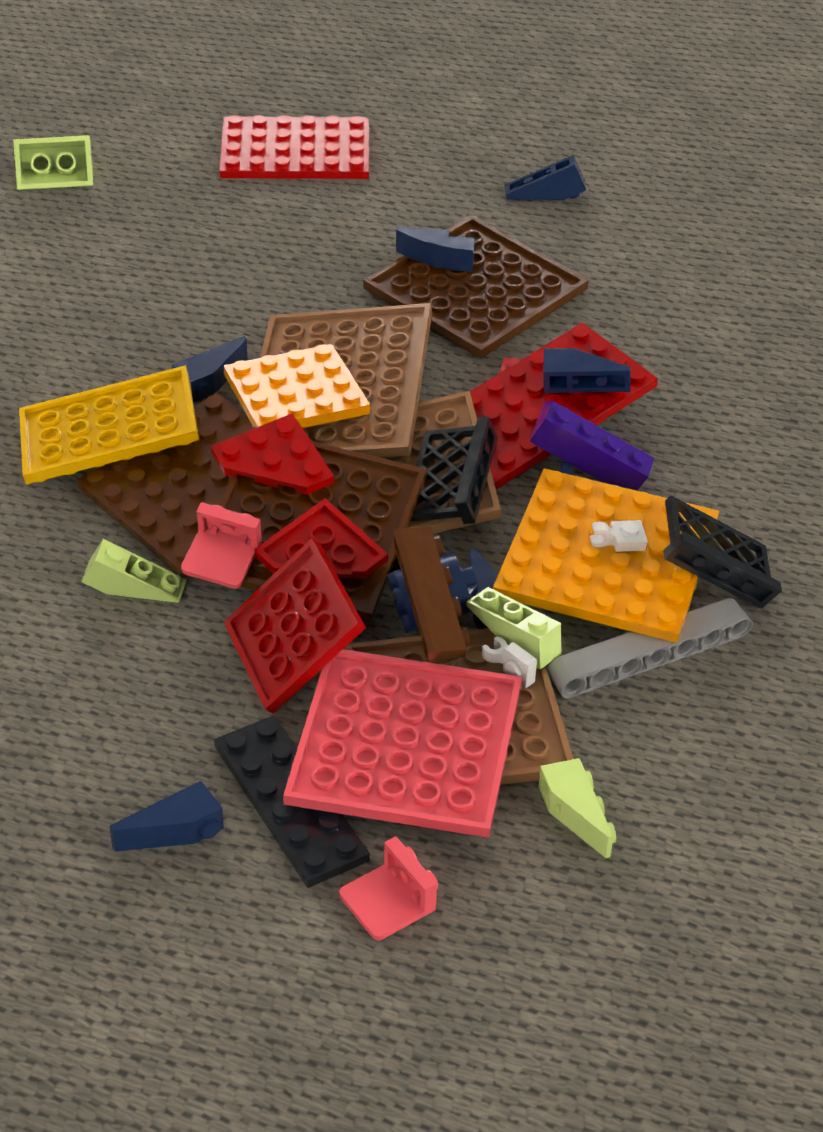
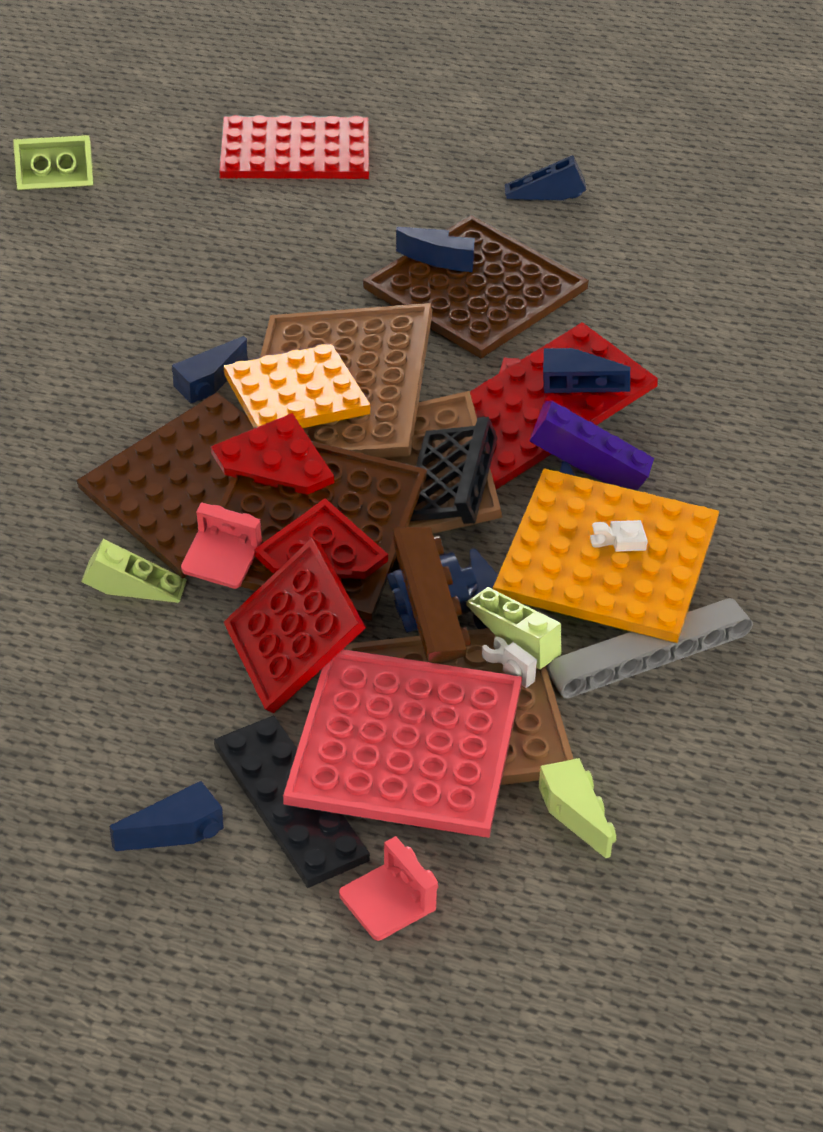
yellow plate [19,365,199,485] -> none
black fence [663,495,782,608] -> none

